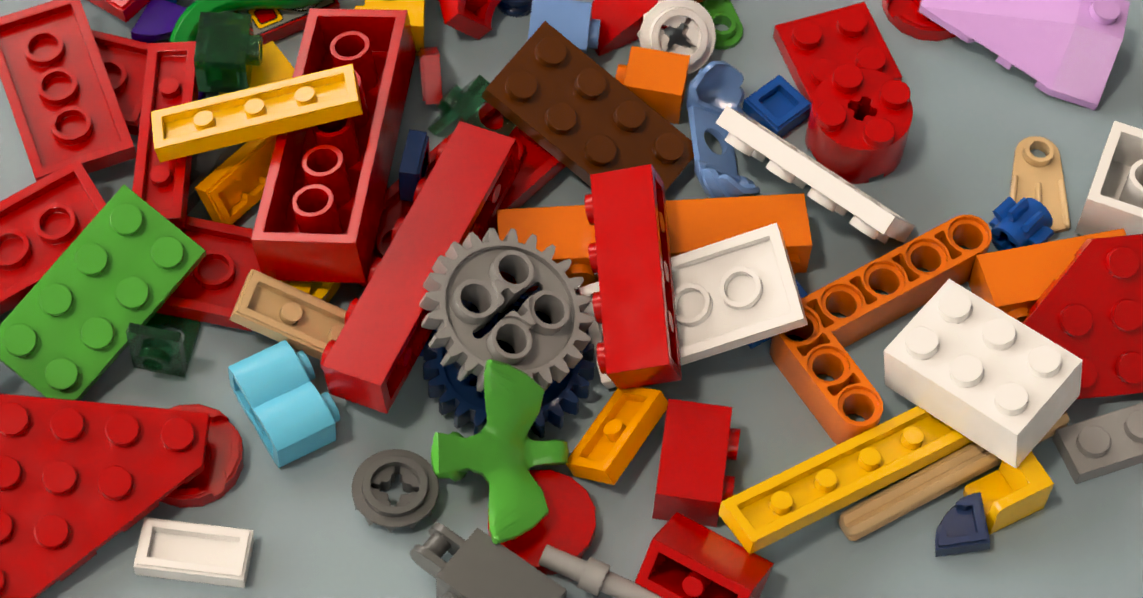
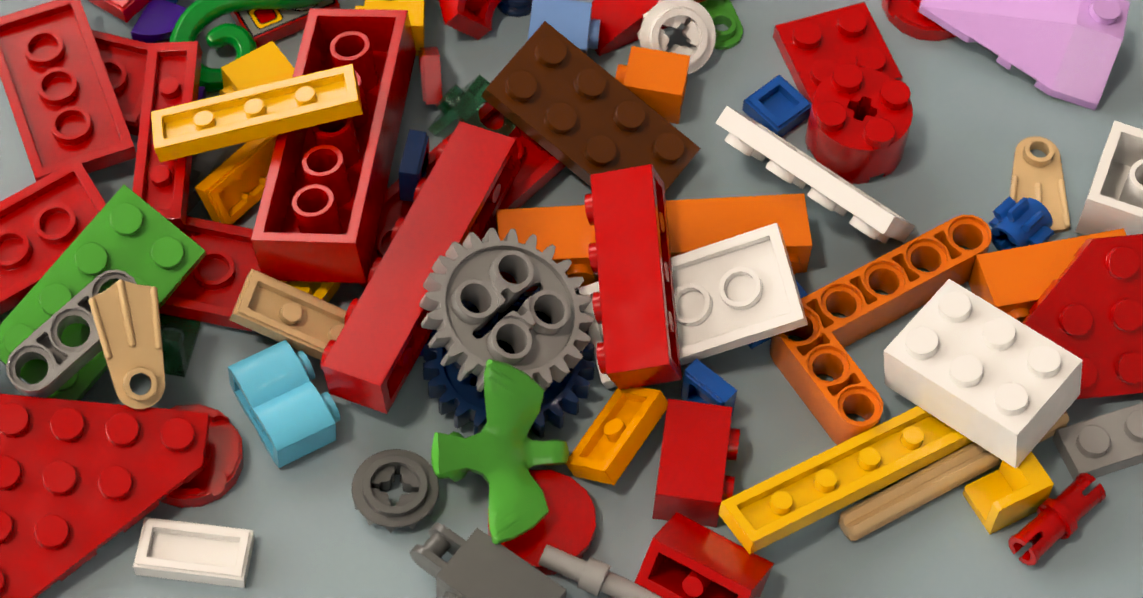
clear green brick [194,11,263,93] -> none
medium blue piece [686,61,761,198] -> none
dark blue tile [935,492,990,557] -> none
none -> light grey beam [6,270,137,398]
none -> tan piece [88,279,165,409]
none -> blue tile [681,358,737,416]
none -> red pin [1008,473,1106,566]

